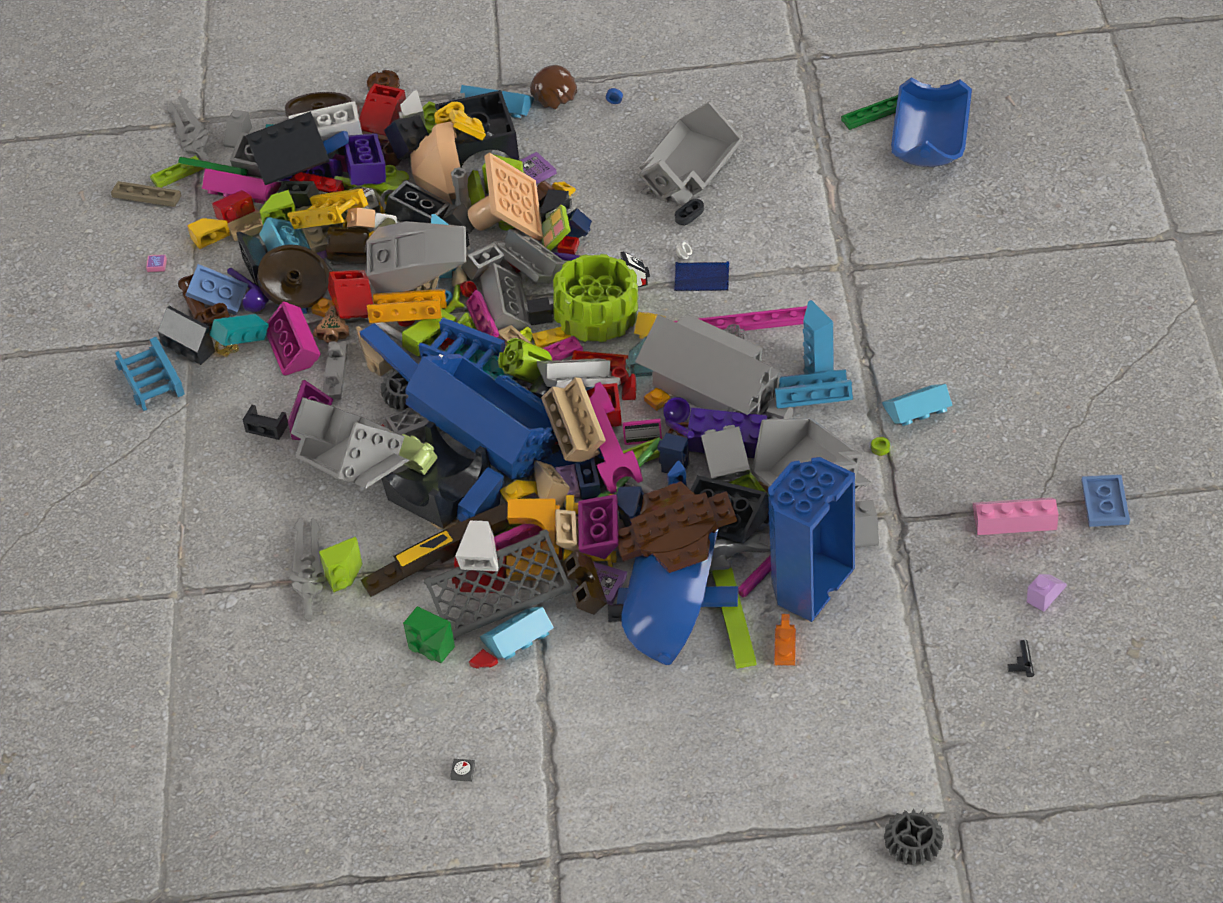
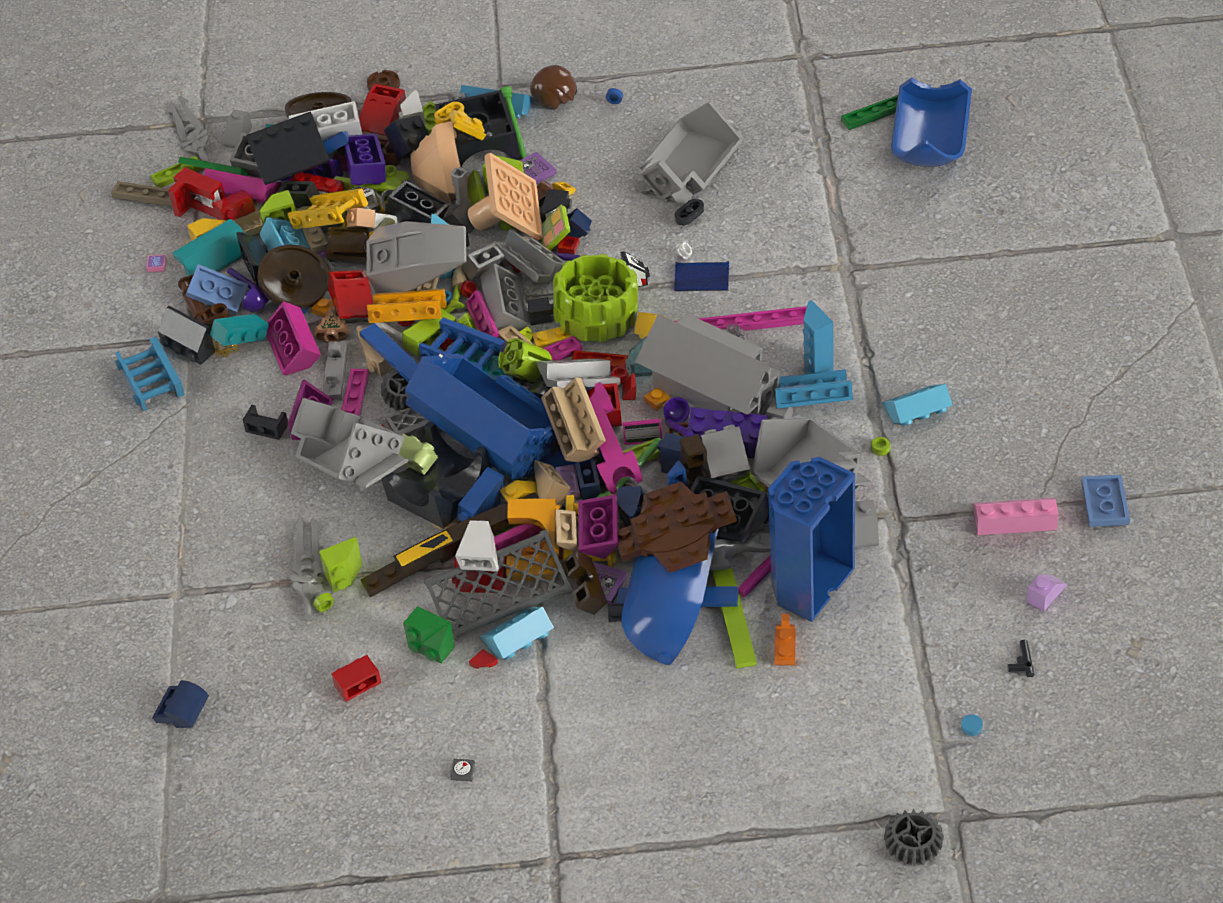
none -> dark blue brick [152,680,209,728]
none -> red brick [168,167,225,218]
none -> teal slope [172,219,244,276]
none -> lime tile [314,593,334,612]
none -> red brick [331,655,382,702]
none -> dark pink tile [341,369,370,416]
none -> bright green piece [498,87,527,160]
none -> dark brown arch [680,434,708,489]
none -> dark azure tile [961,714,983,736]

